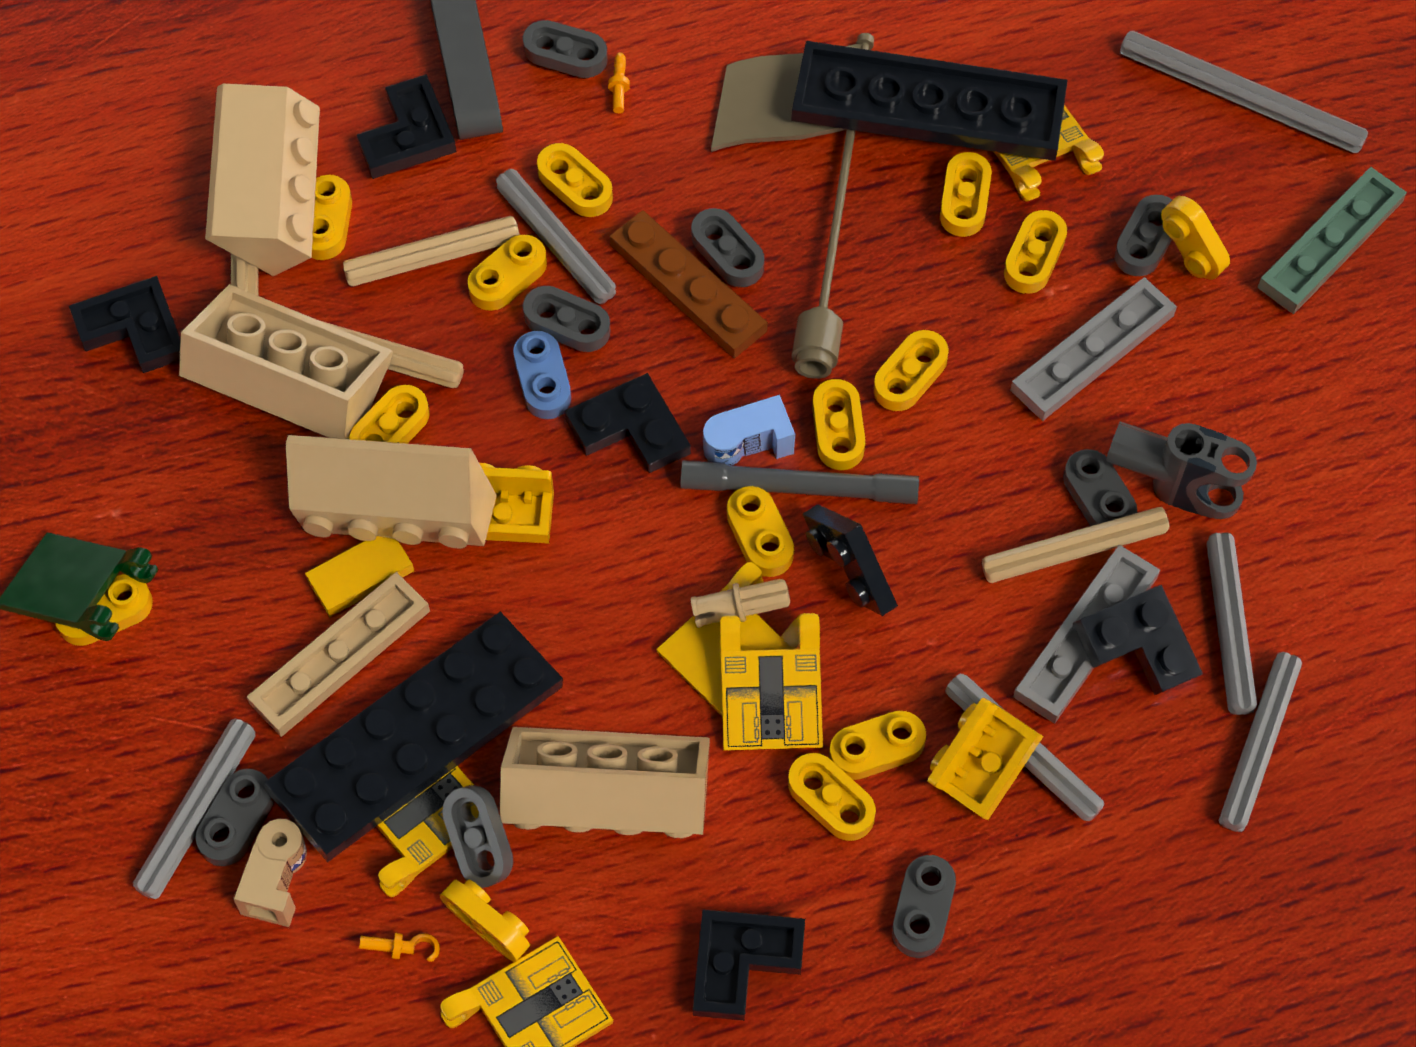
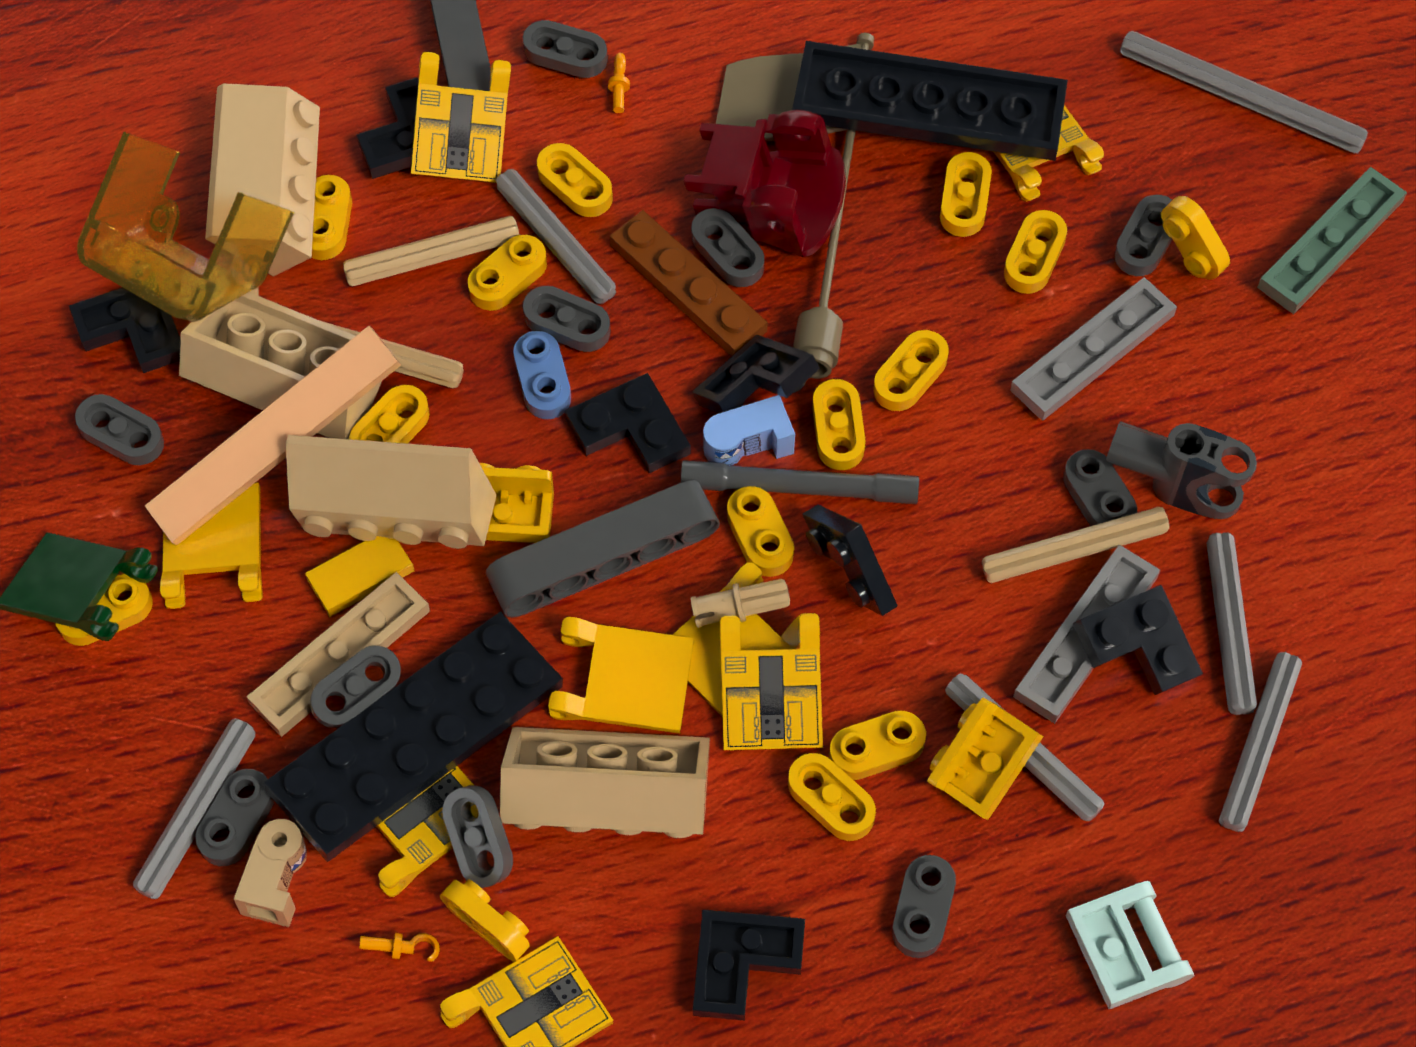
none -> dark grey plate [75,394,164,465]
none -> clear yellow windscreen [77,132,294,322]
none -> light nougat tile [145,326,401,545]
none -> yellow flag [160,483,263,609]
none -> dark grey plate [310,645,401,728]
none -> yellow flag [411,52,511,183]
none -> dark grey beam [485,480,720,617]
none -> yellow flag [548,617,694,734]
none -> dark red piece [683,110,846,257]
none -> black plate [692,335,820,414]
none -> light aqua plate [1066,881,1194,1010]

